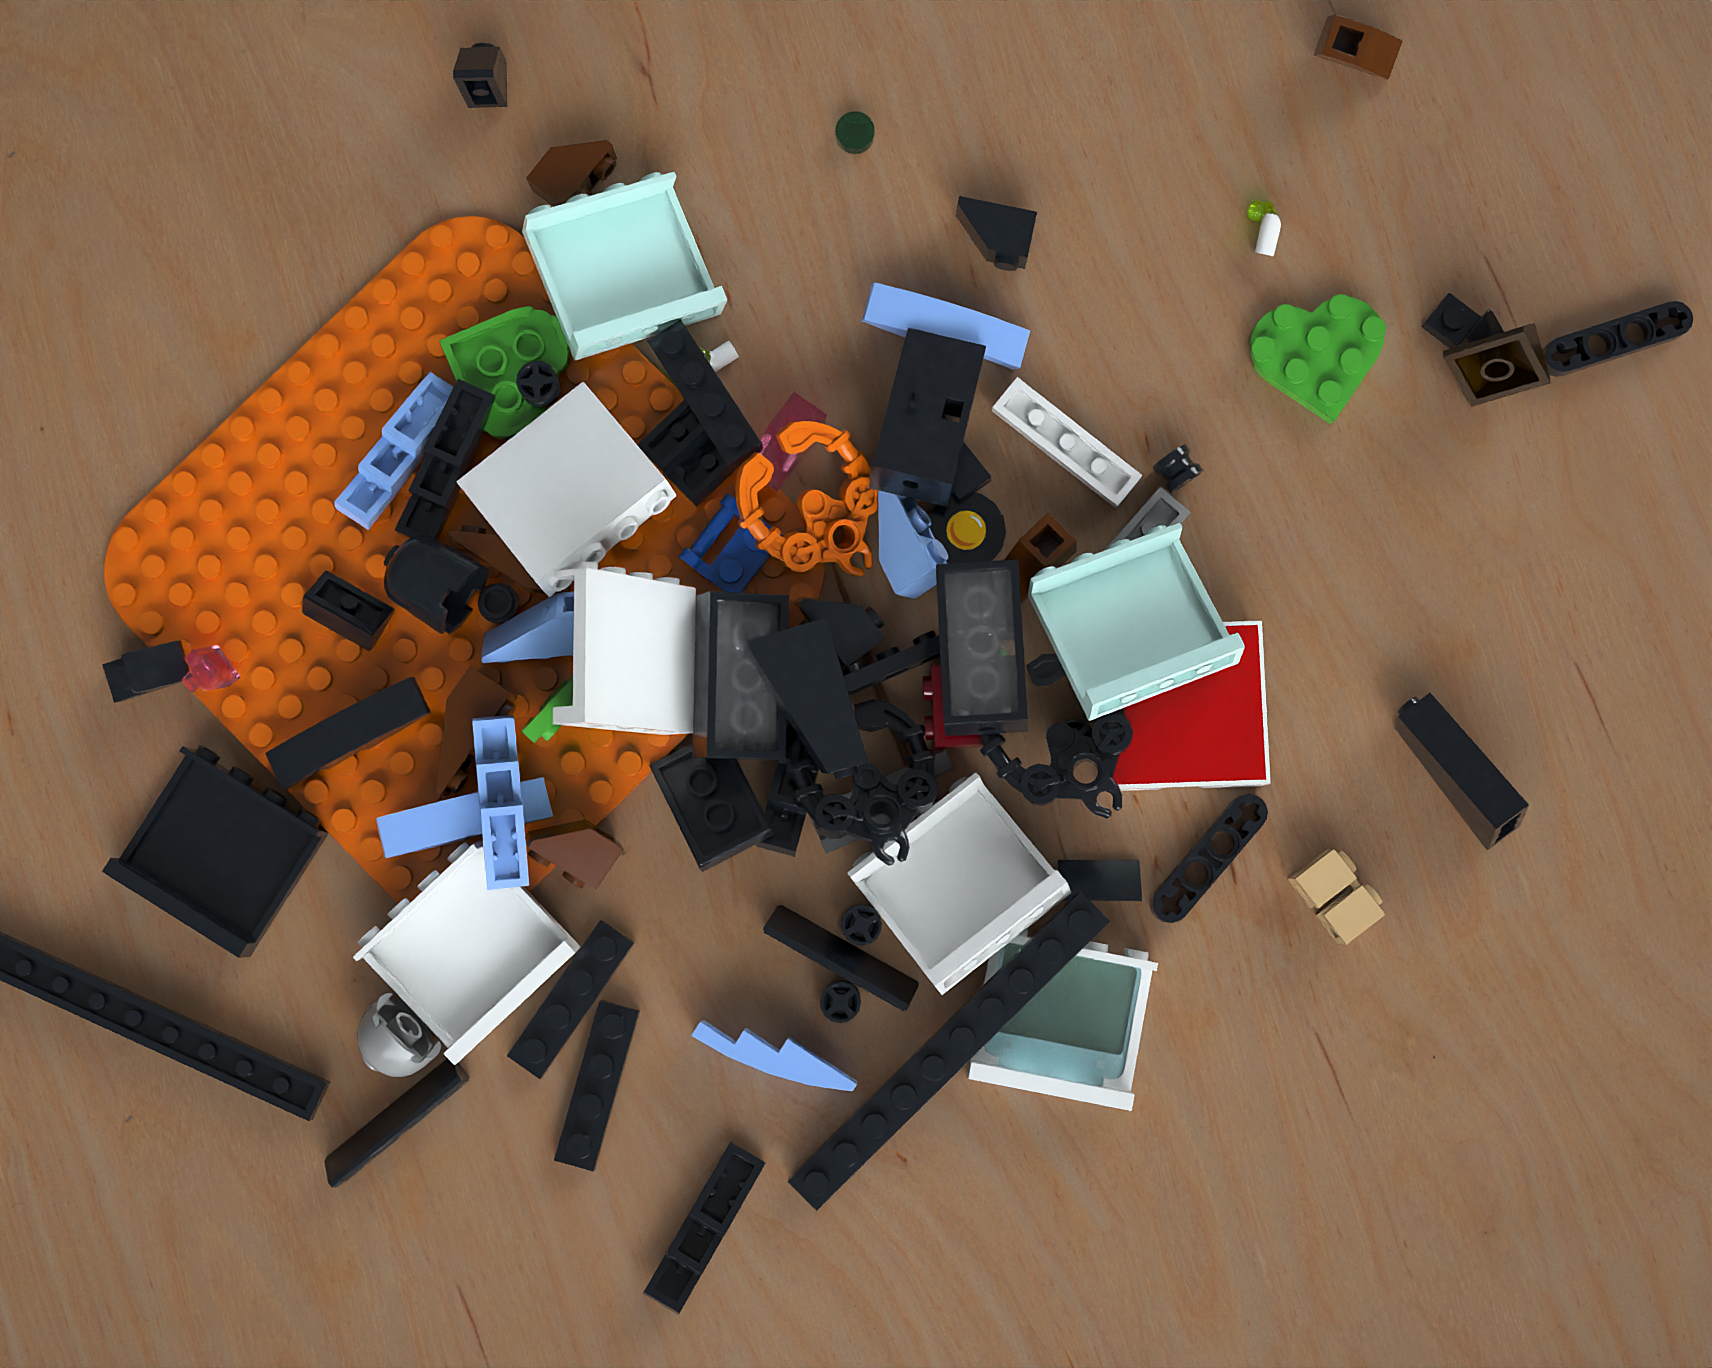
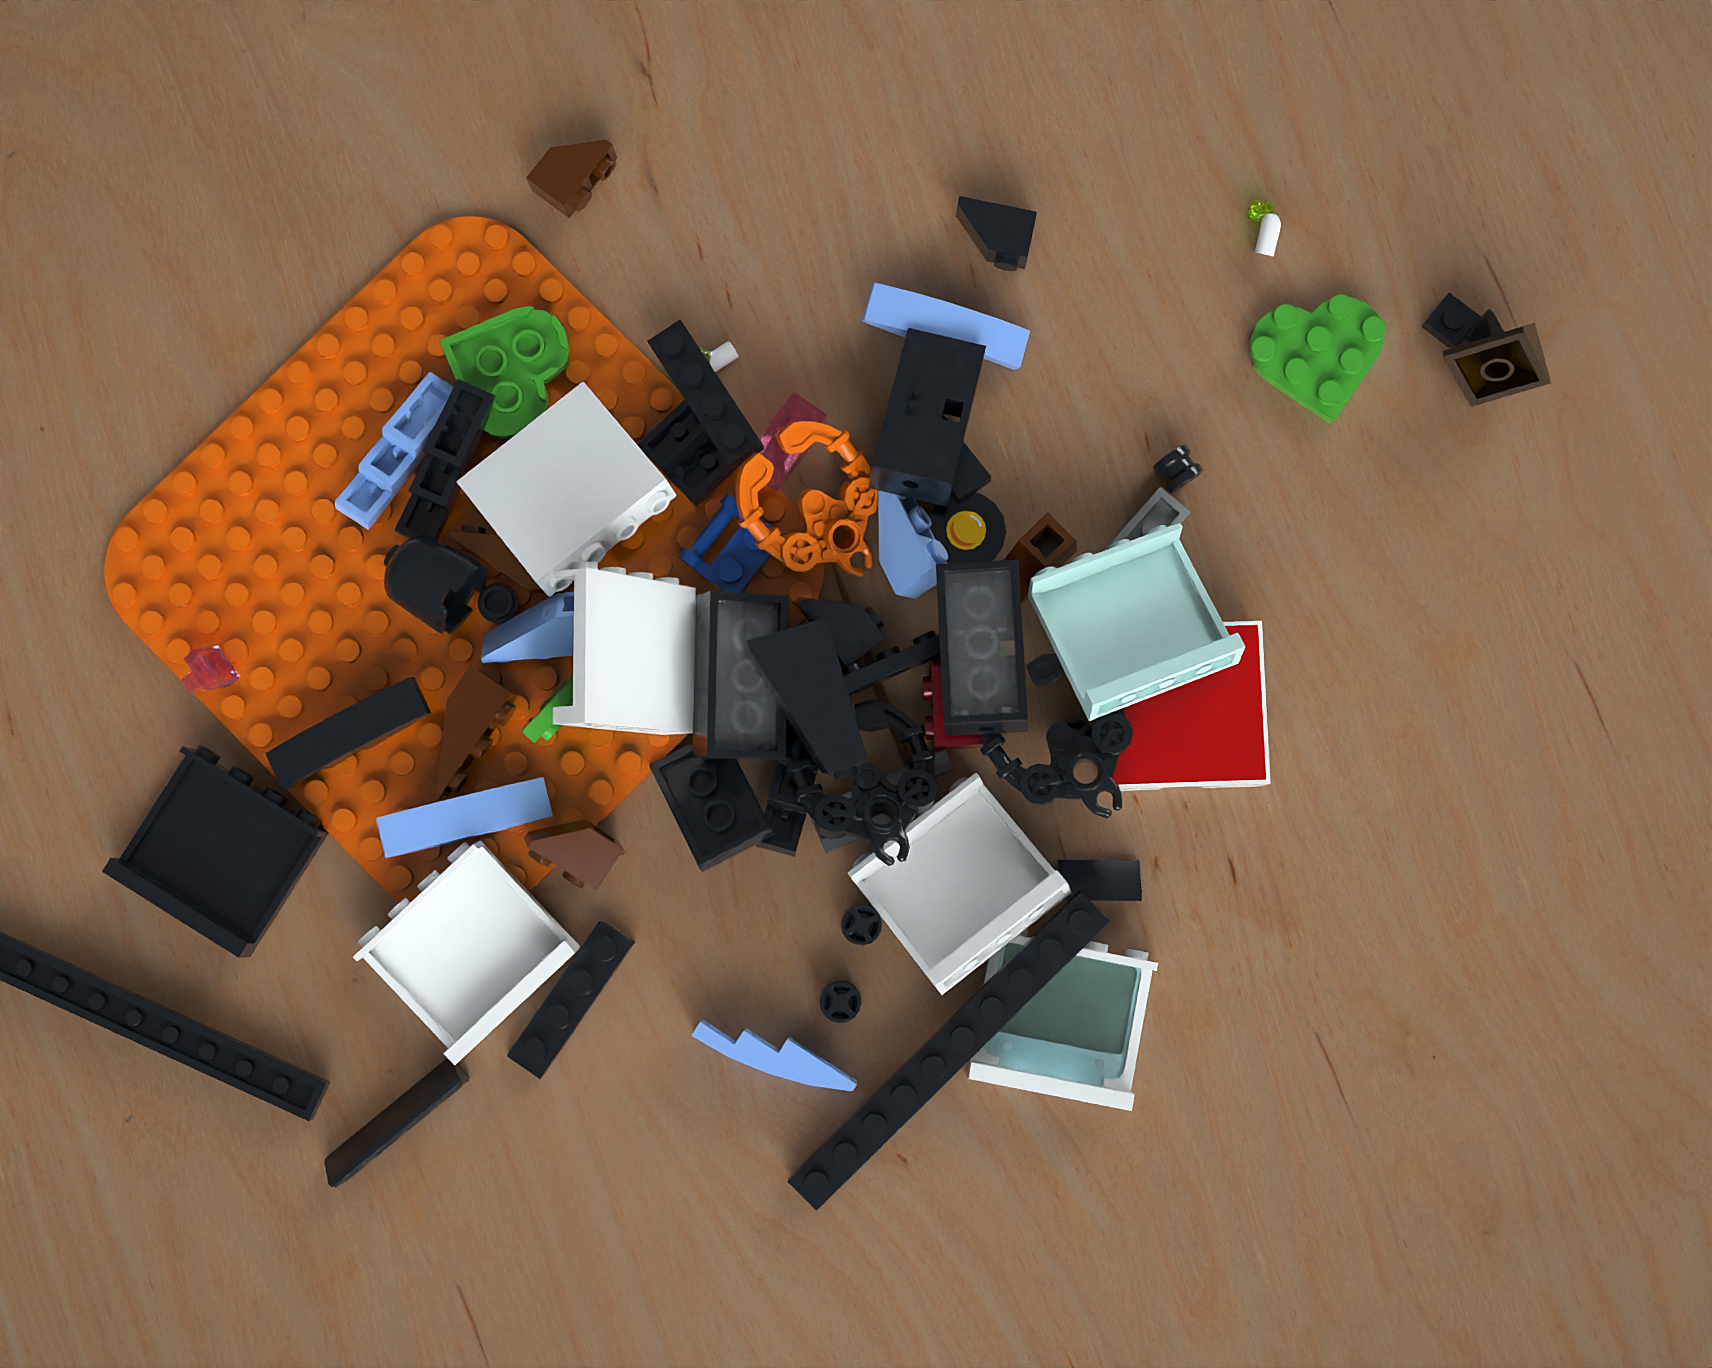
black slope [102,640,192,703] -> none
black slope [302,570,395,651] -> none
light grey cylinder [356,993,441,1077] -> none
black slope [453,43,507,108] -> none
light blue slope [472,715,529,890] -> none
black wheel [516,361,561,408] -> none
light aqua panel [522,172,727,361] -> none
black plate [554,1000,640,1172] -> none
black slope [643,1142,766,1315] -> none
black slope [763,905,919,1012] -> none
clear green tile [835,111,875,154] -> none
white plate [992,377,1143,509] -> none
black beam [1150,794,1268,923] -> none
tan piece [1288,849,1385,945] -> none
reddish brown slope [1314,14,1402,80] -> none
black slope [1395,693,1529,850] -> none
black beam [1542,301,1693,377] -> none

